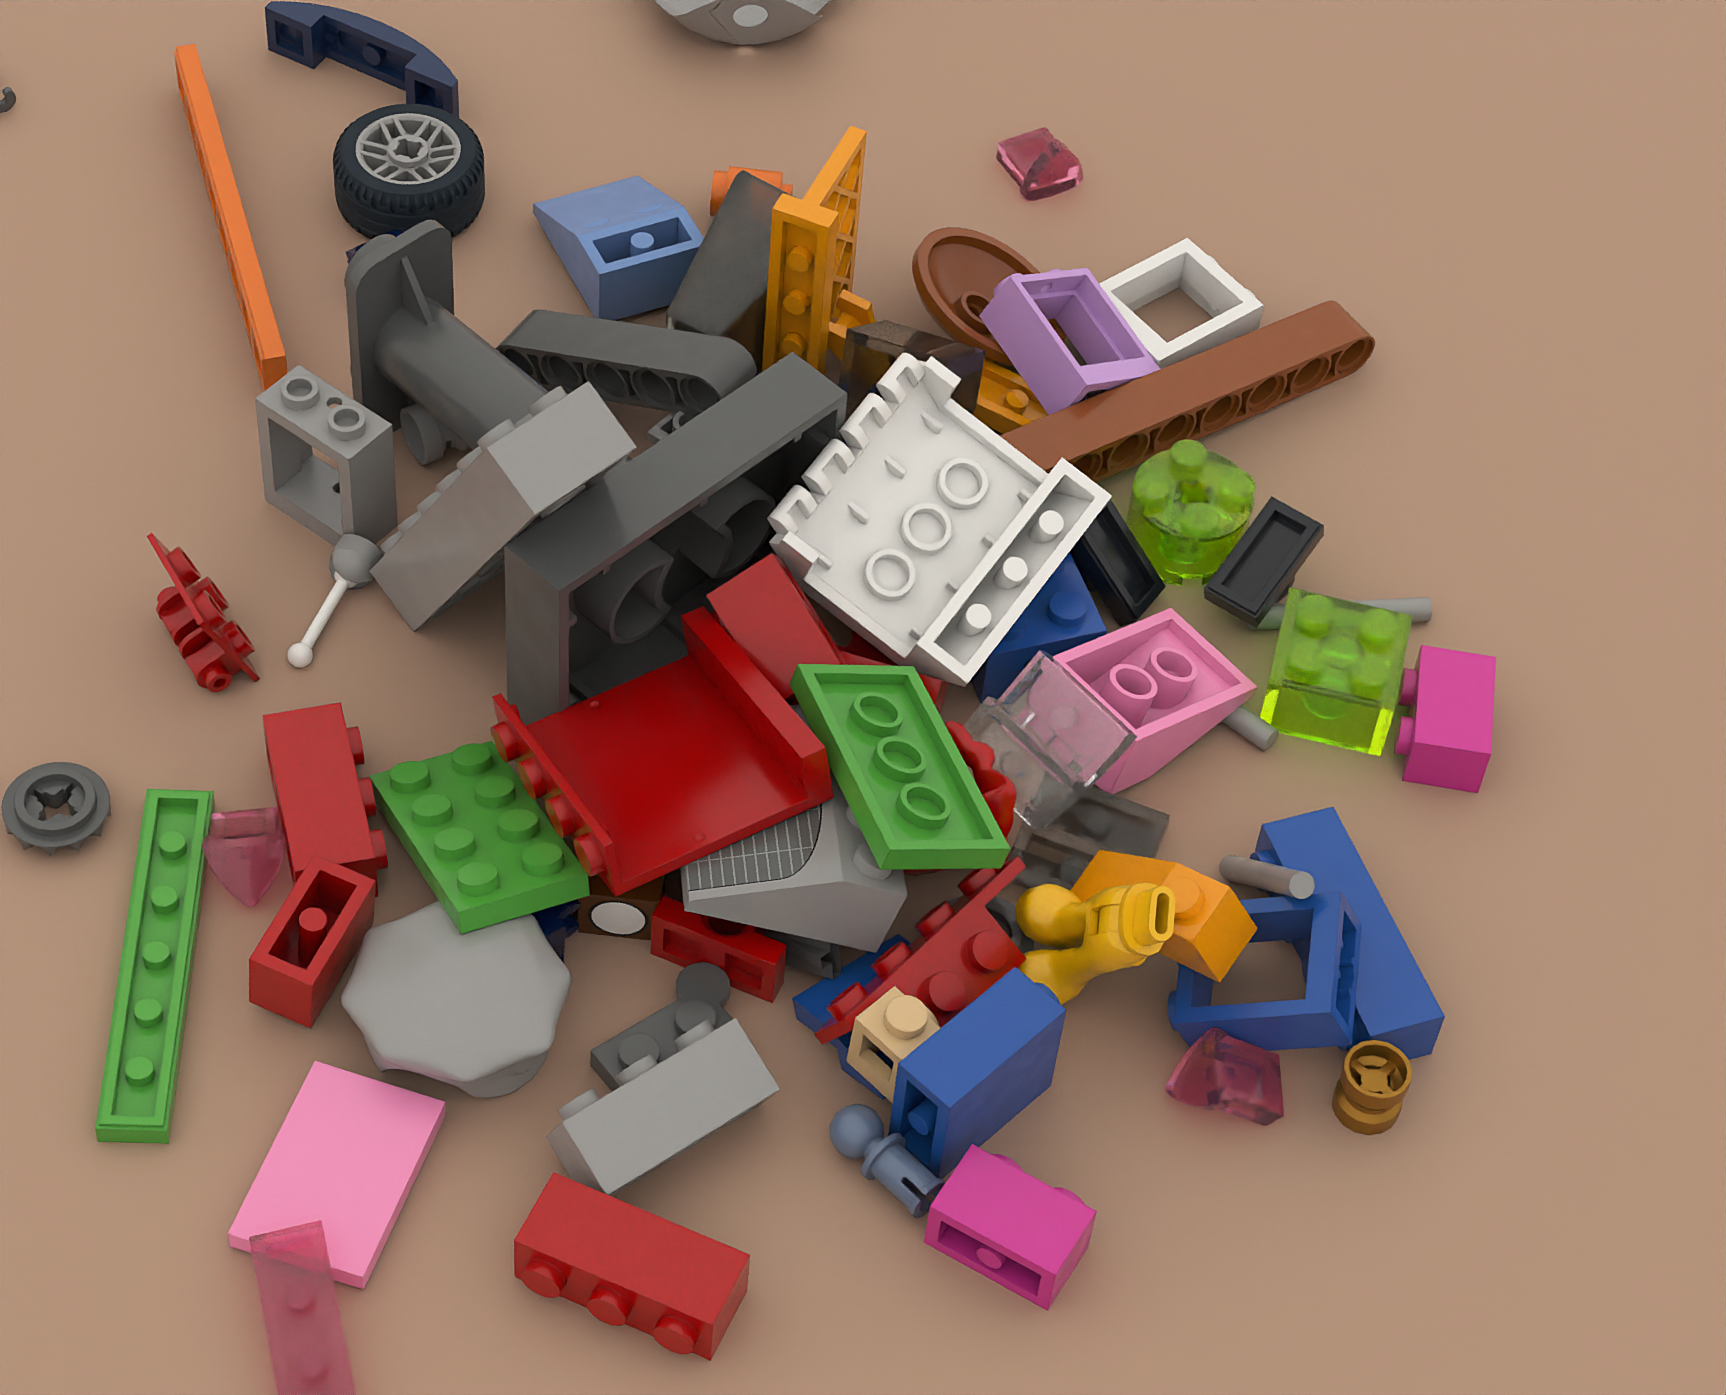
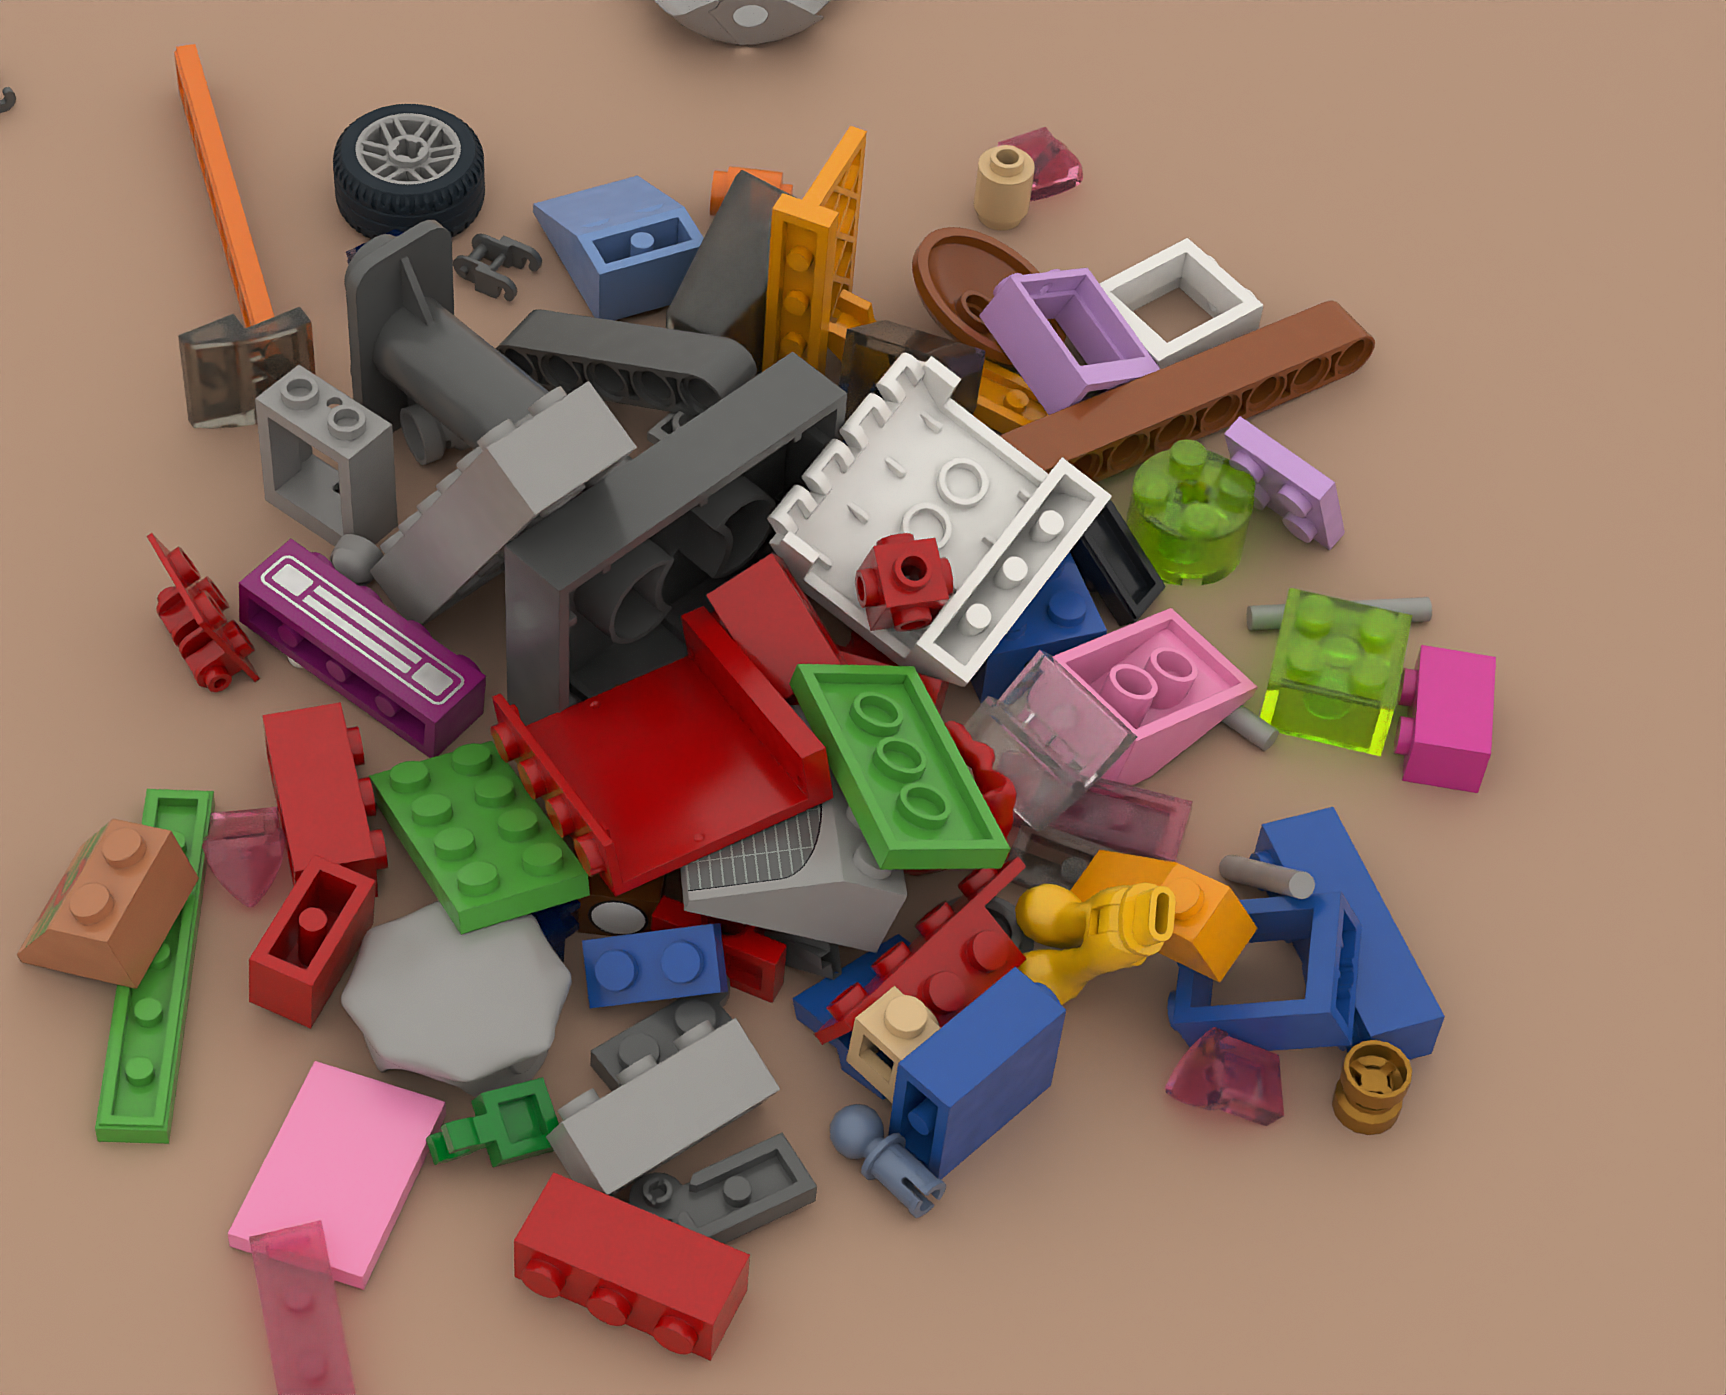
dark grey gear [1,762,111,857] -> none
dark blue slope [265,1,459,118] -> none
dark pink brick [924,1144,1097,1311] -> none
black tile [1204,496,1324,628] -> none
none -> nougat slope [17,819,199,989]
none -> clear smoke slope [178,307,316,429]
none -> magenta brick [239,538,486,758]
none -> green plate [426,1077,559,1168]
none -> dark grey piece [453,233,542,301]
none -> blue plate [582,923,728,1009]
none -> dark grey hinge [629,1132,817,1244]
none -> red brick [855,533,953,632]
none -> tan brick [973,145,1035,231]
none -> clear pink tile [998,753,1193,862]
none -> lavender plate [1224,416,1345,550]

